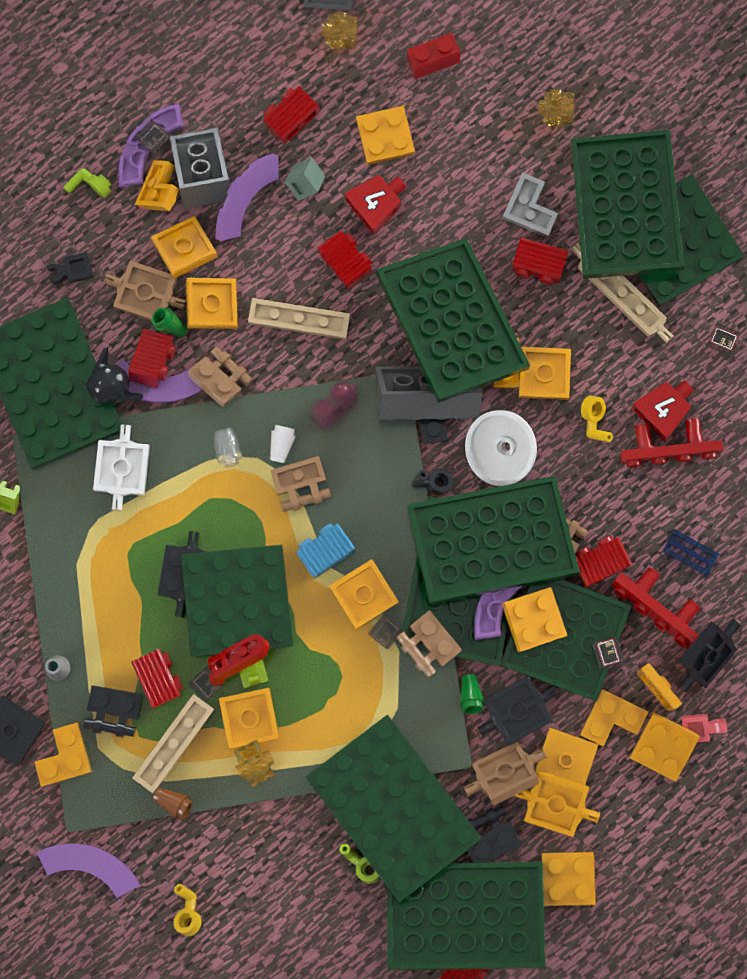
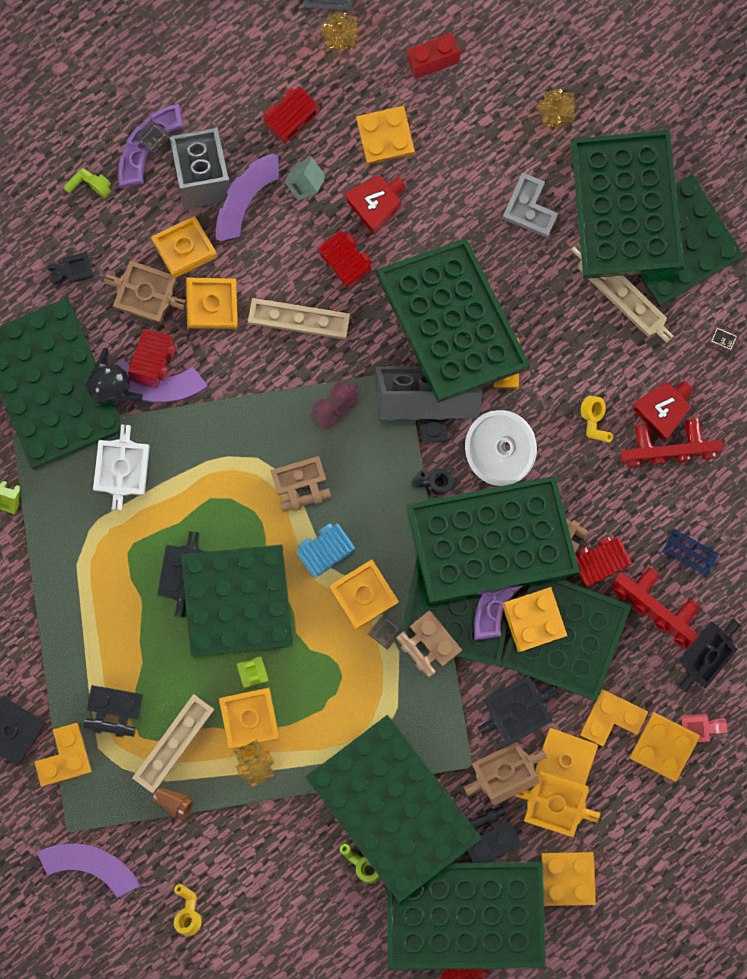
light grey cone [45,655,70,681] -> none
red brick [131,649,184,709] -> none
light orange plate [135,160,179,211] -> none
green cone [151,307,187,338] -> none
medium nougat plate [187,347,253,408] -> none
clear smoke tile [188,666,224,702] -> none
red plate [207,634,269,686] -> none
clear brick [213,428,242,467] -> none
white cone [270,425,296,463] -> none
green cone [459,674,485,714] -> none
red brick [512,237,568,285] -> none
light orange plate [519,347,571,400] -> none
clear smoke tile [592,637,624,669] -> none
light orange plate [637,663,682,711] -> none

